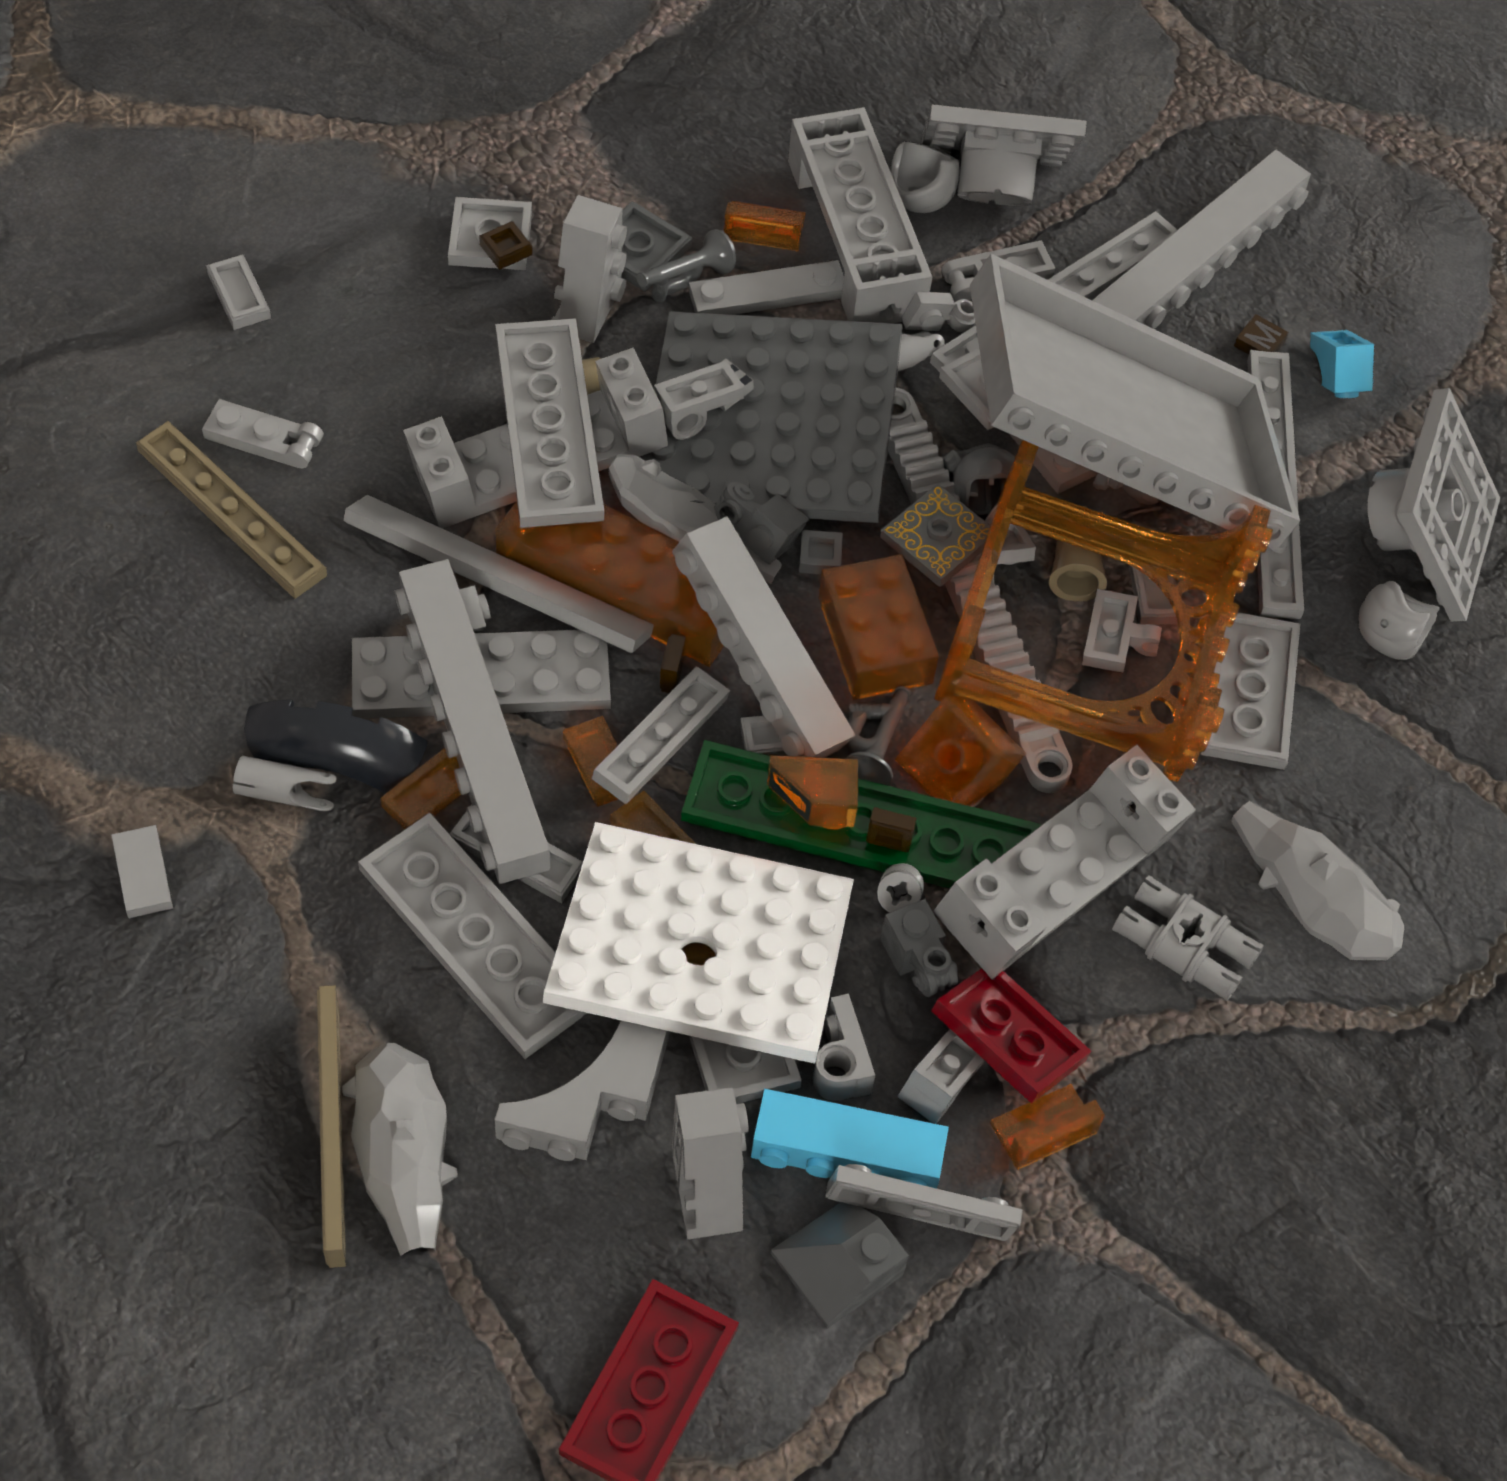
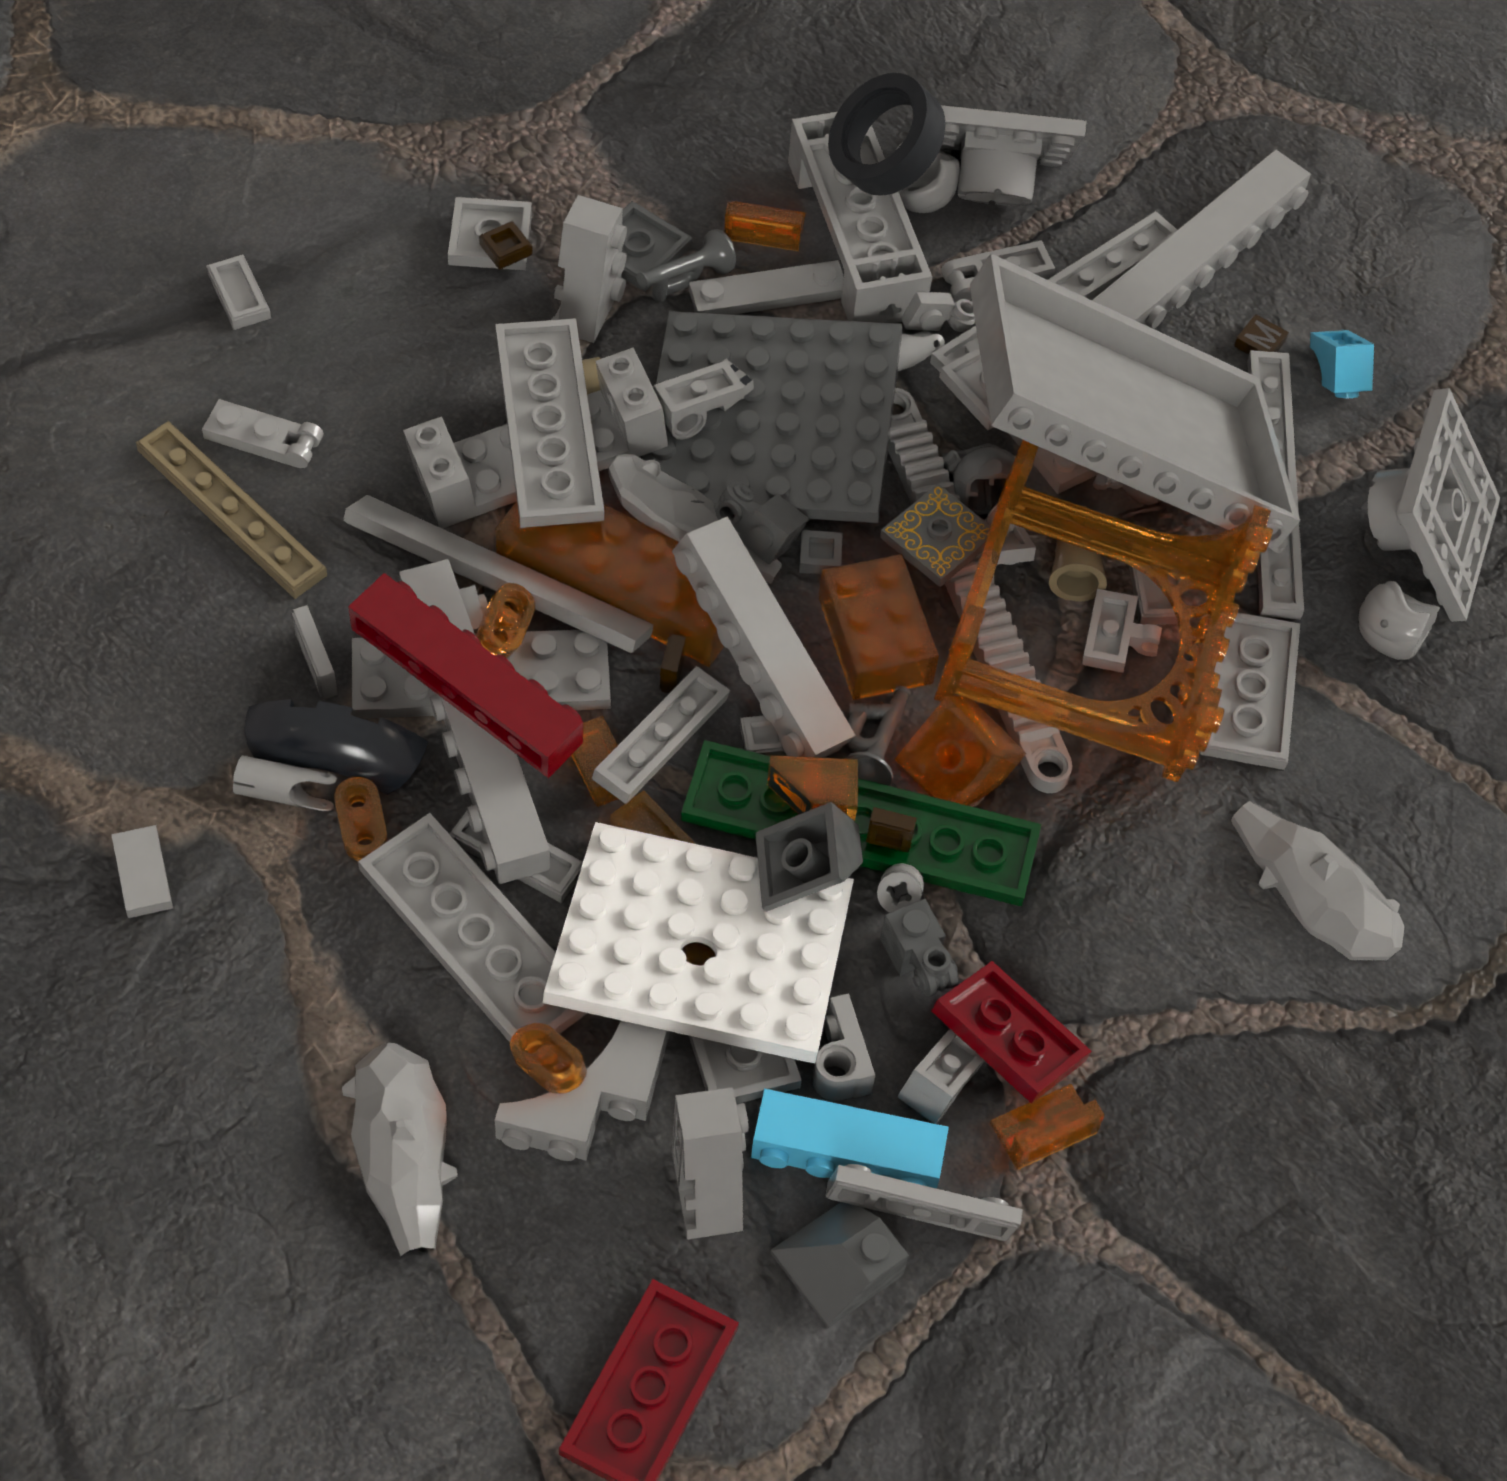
dark tan tile [317,985,346,1268] -> none
clear orange plate [381,748,461,829] -> none
light grey plate [933,745,1196,979] -> none
light grey pin [1112,875,1264,1001] -> none
none -> light grey tile [292,605,338,700]
none -> clear orange plate [334,777,388,861]
none -> dark red brick [348,573,583,779]
none -> clear orange plate [477,583,535,658]
none -> clear orange plate [510,1023,587,1094]
none -> dark grey slope [756,802,863,912]
none -> black tyre [828,73,946,196]

